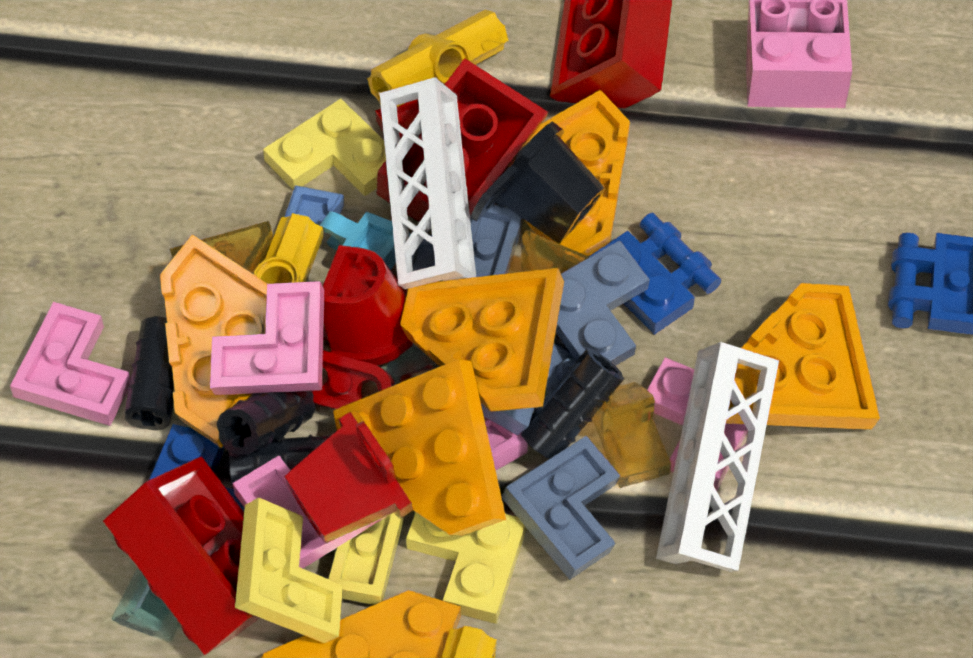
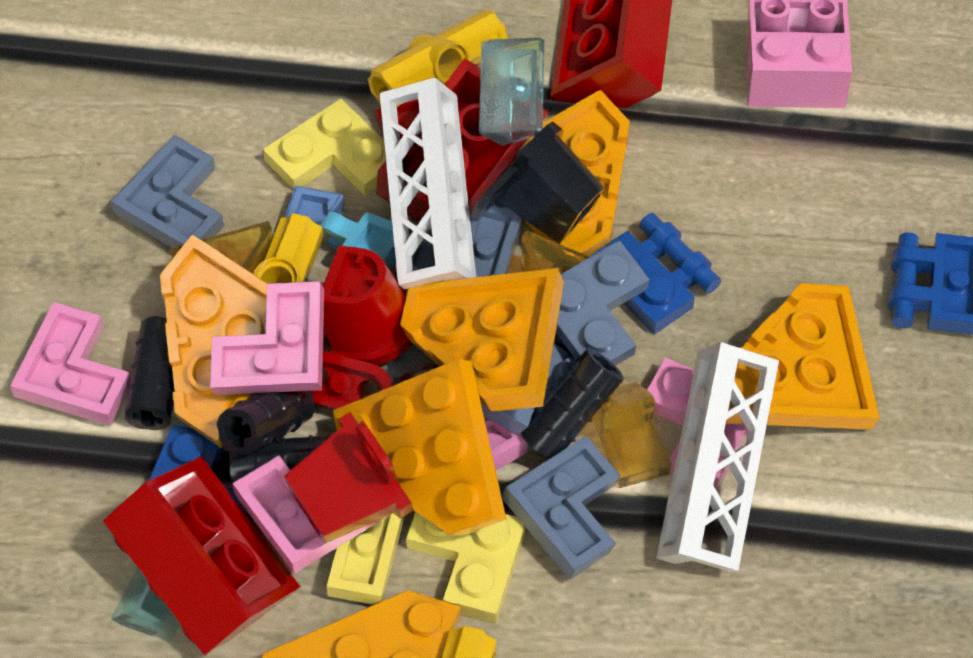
light yellow plate [235,498,343,643] -> none
none -> sand blue plate [111,135,224,251]
none -> clear light blue slope [479,37,545,146]

